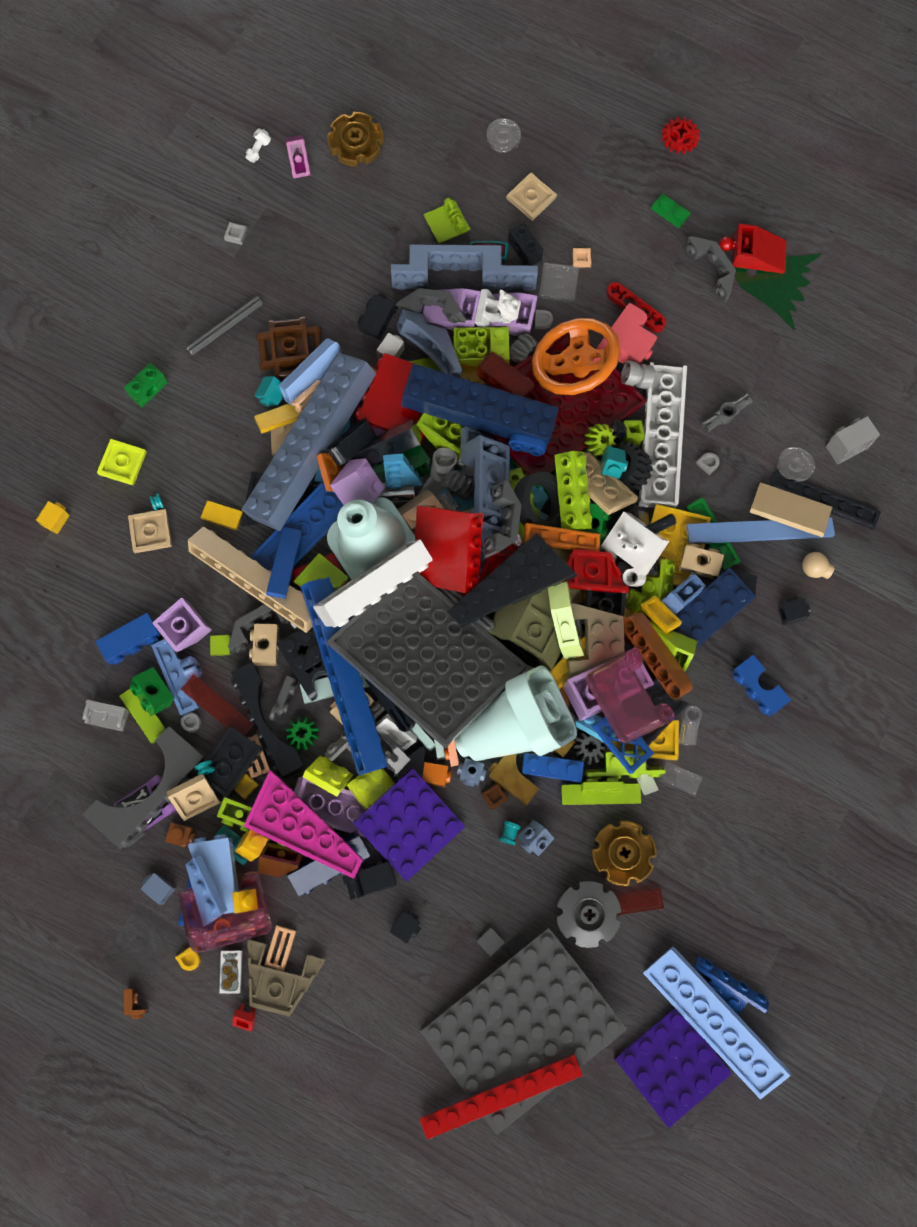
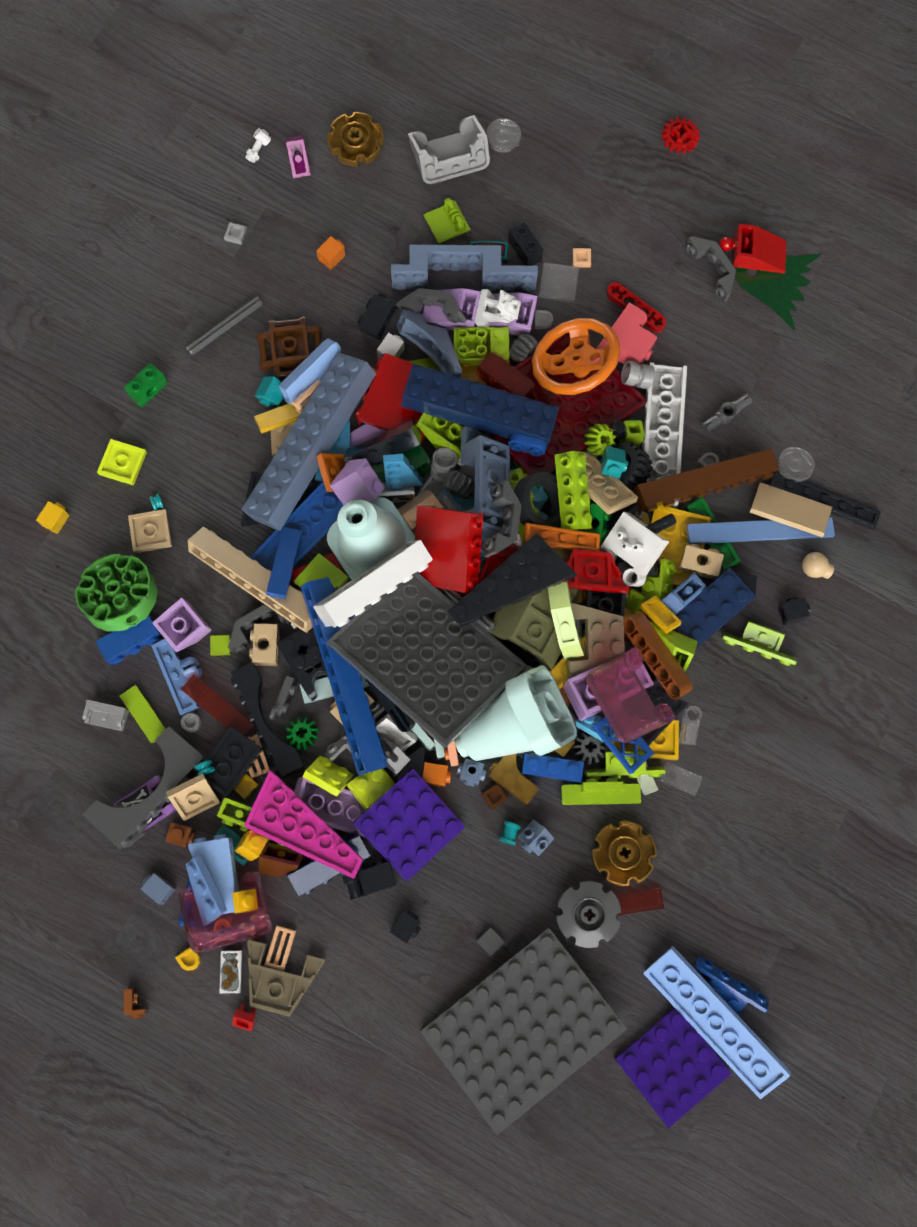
green brick [130,667,174,716] -> none
yellow tile [201,500,243,531] -> none
black beam [327,418,376,466] -> none
red plate [419,1054,583,1140] -> none
tan plate [507,173,557,221] -> none
green plate [651,193,691,229] -> none
blue arch [732,655,791,717] -> none
light grey brick [826,416,880,465] -> none
none -> bright green brick [75,554,158,631]
none -> orange brick [316,236,345,270]
none -> light grey windscreen [408,115,490,184]
none -> reddish brown brick [632,448,779,512]
none -> lime bracket [721,620,797,666]

